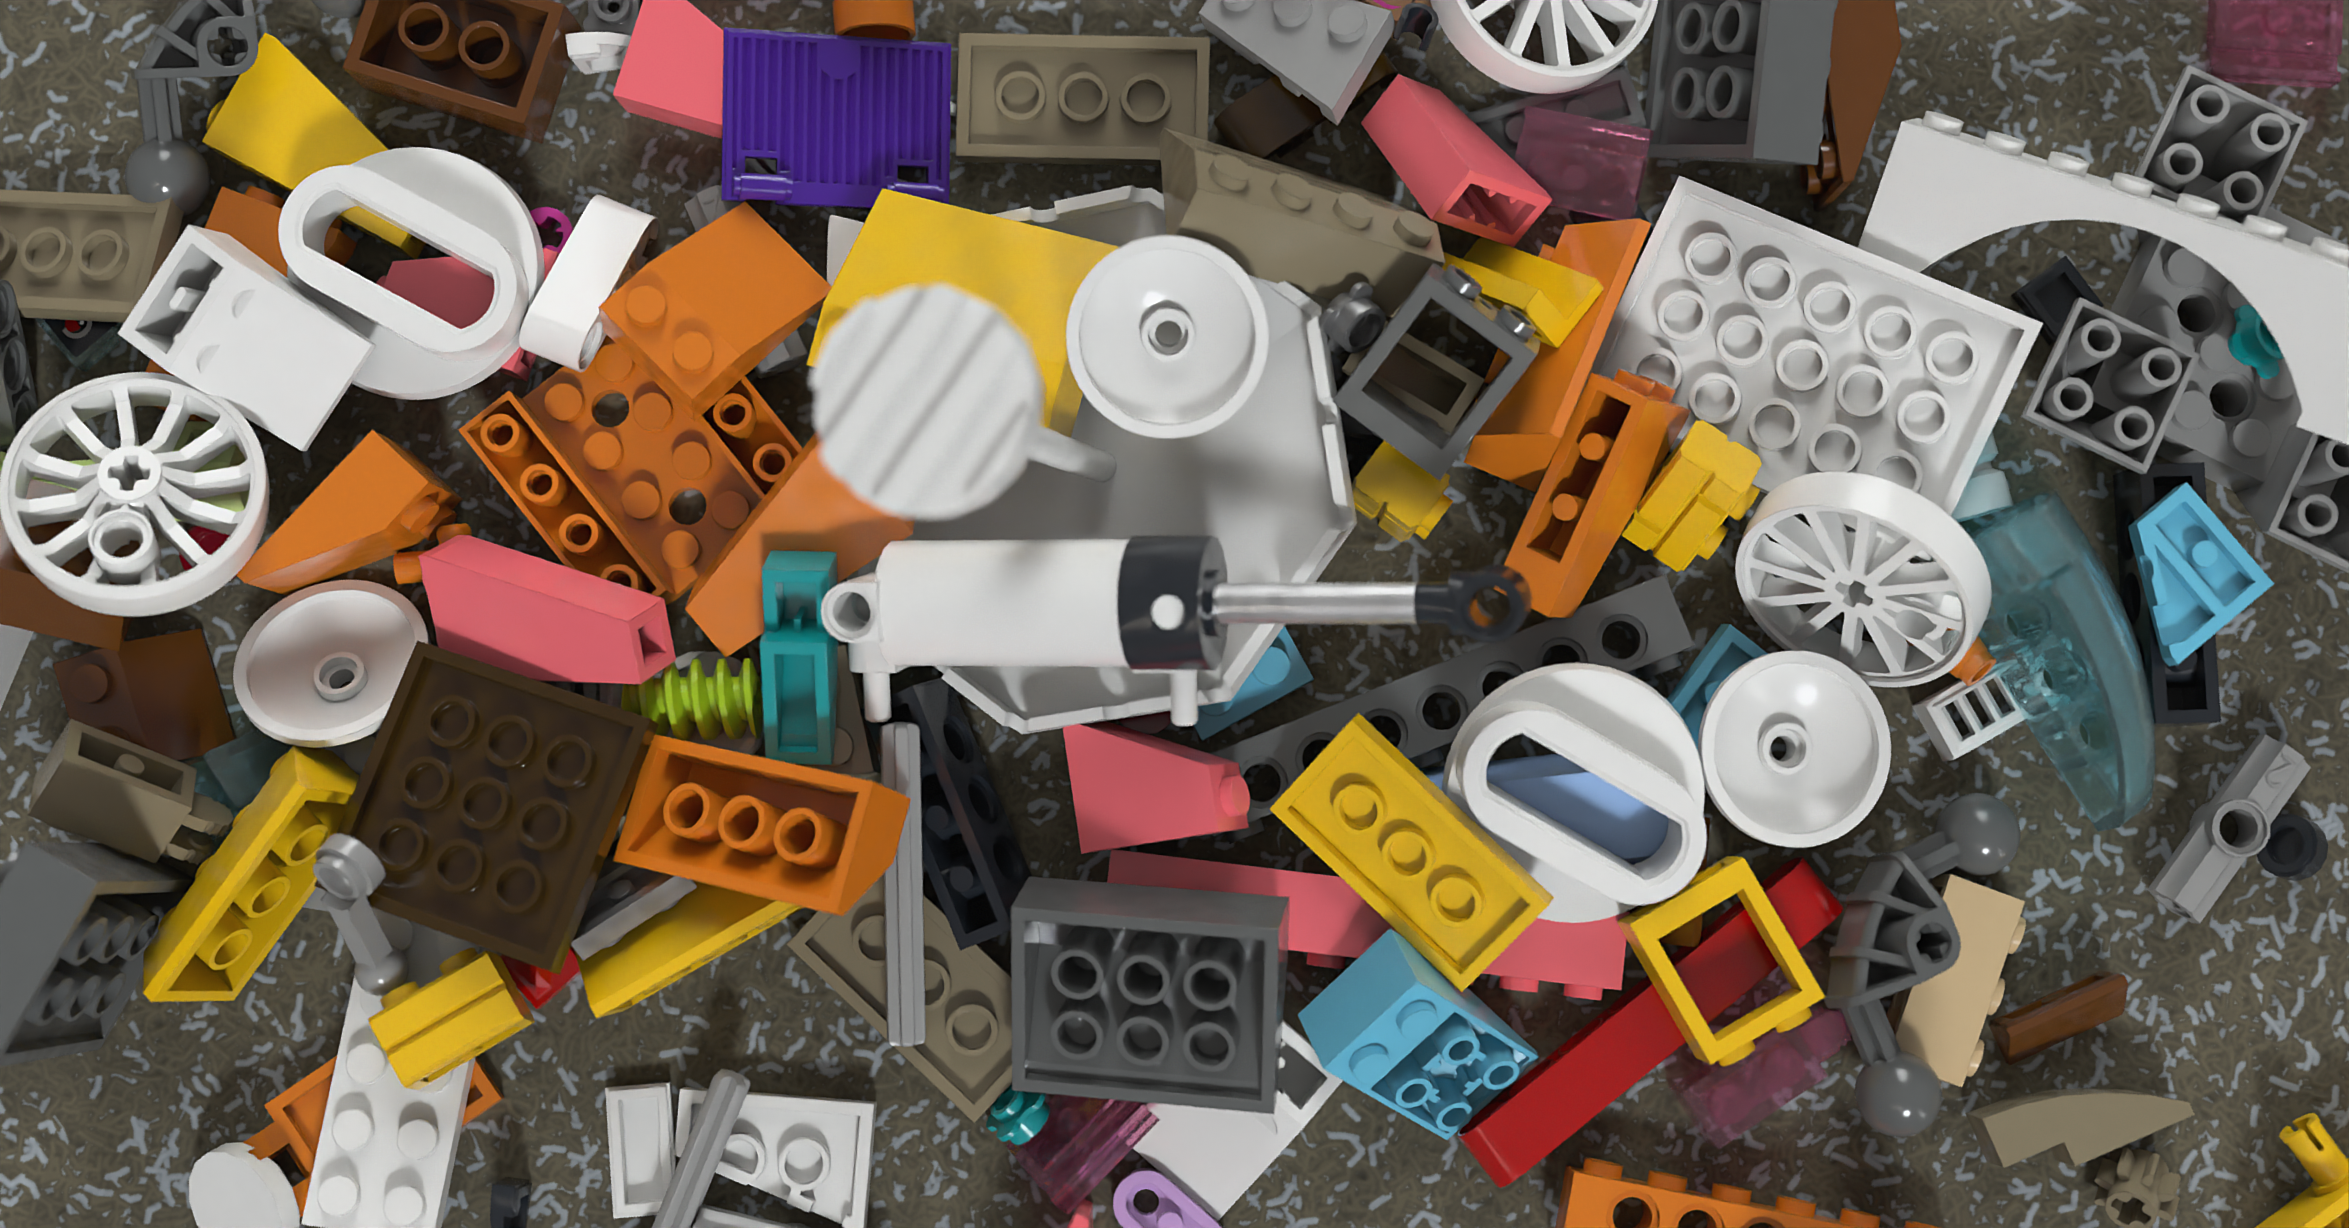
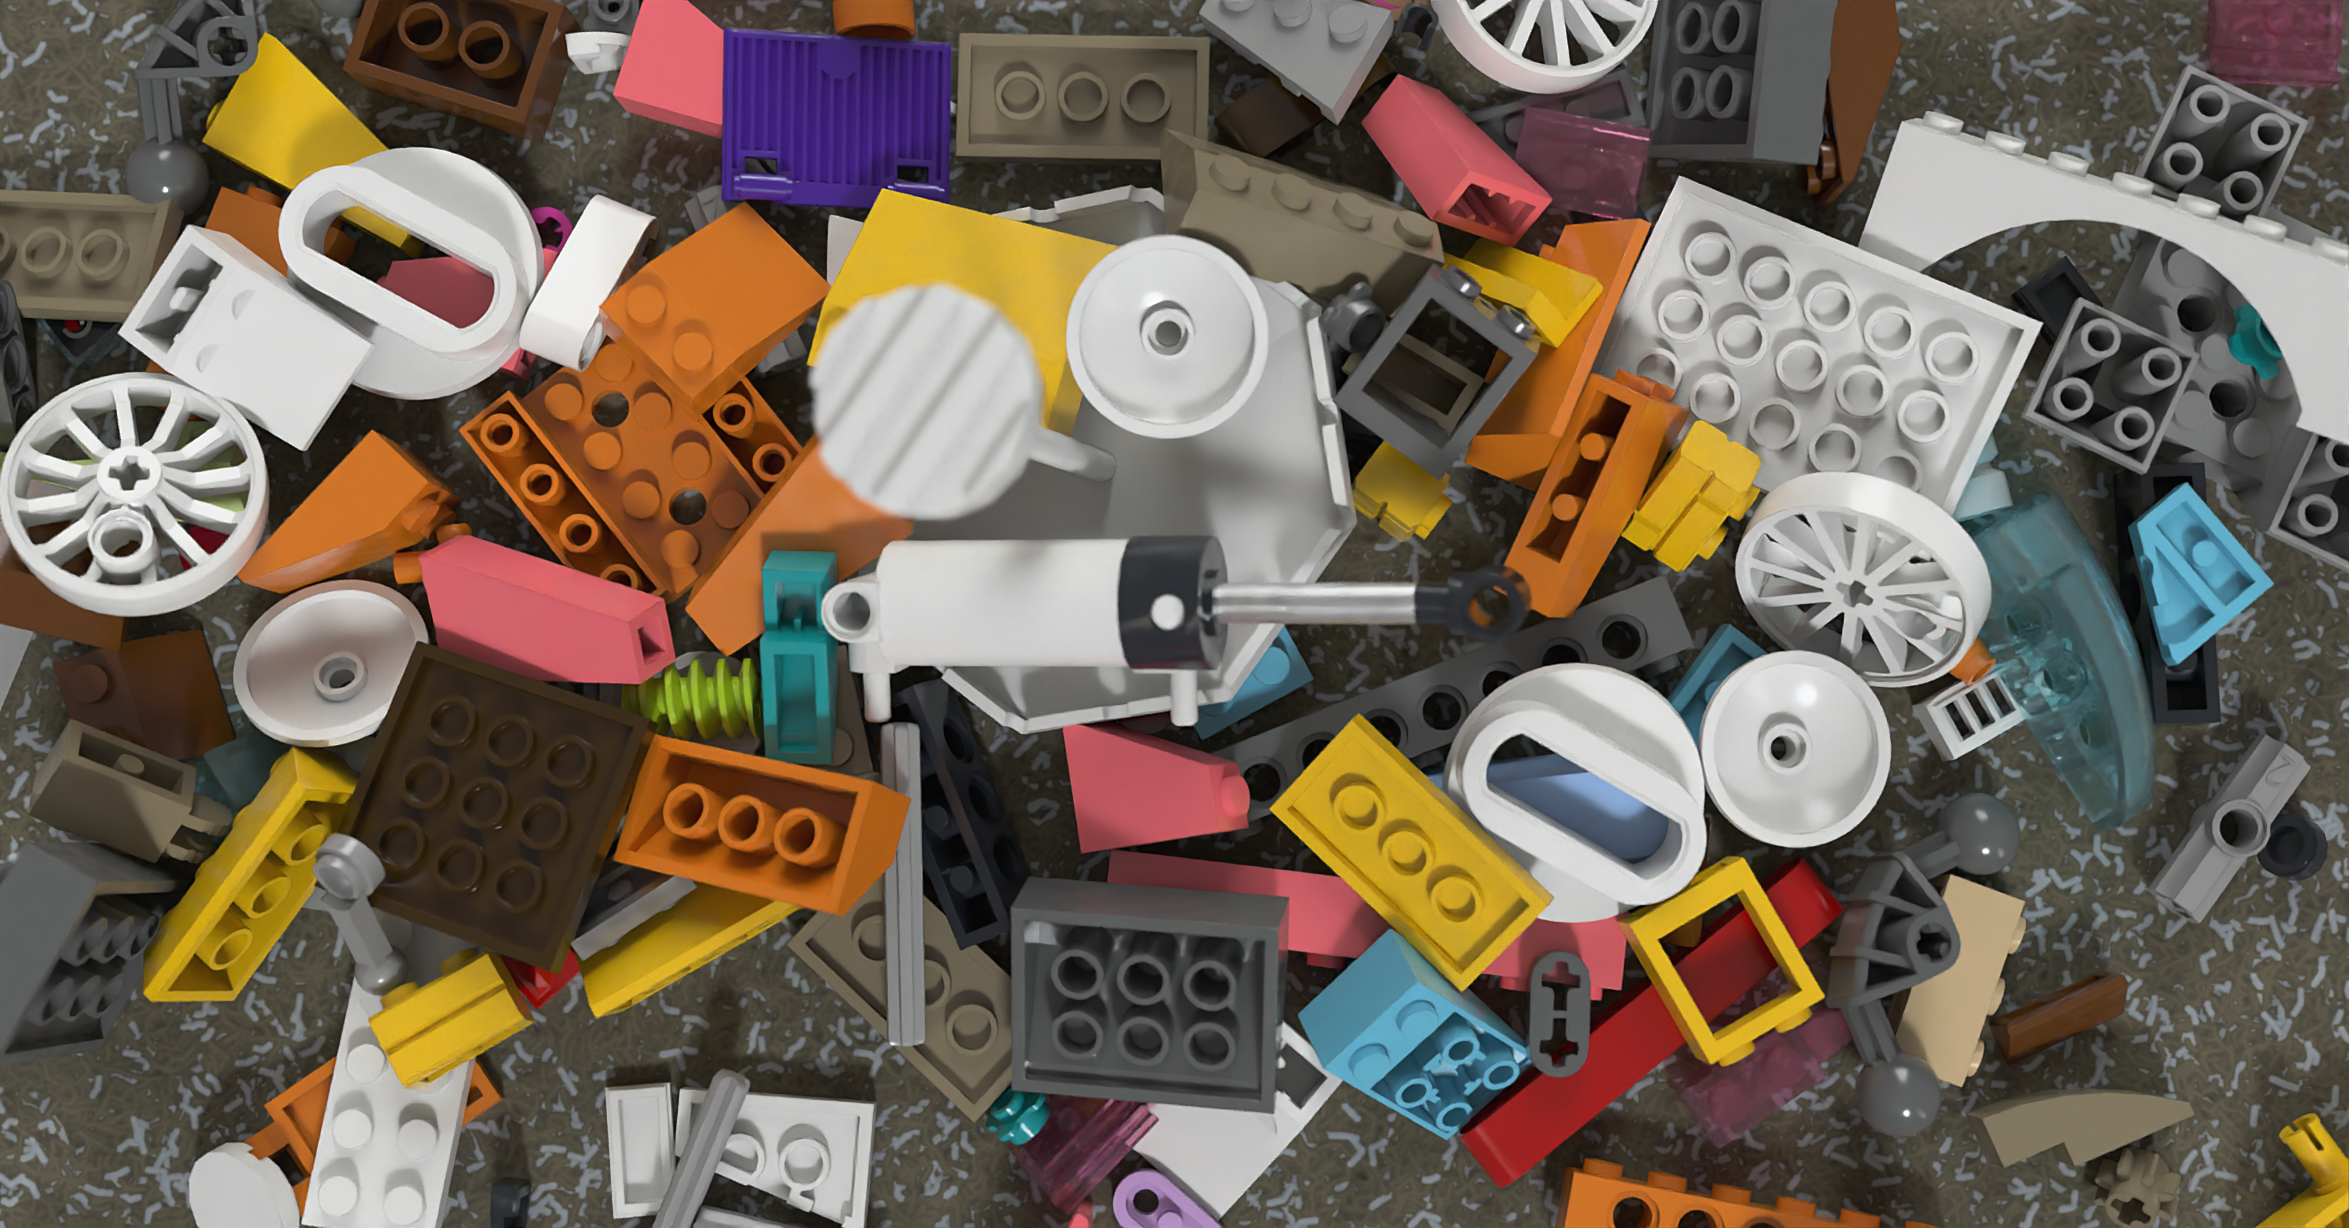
none -> dark grey beam [1525,949,1591,1078]

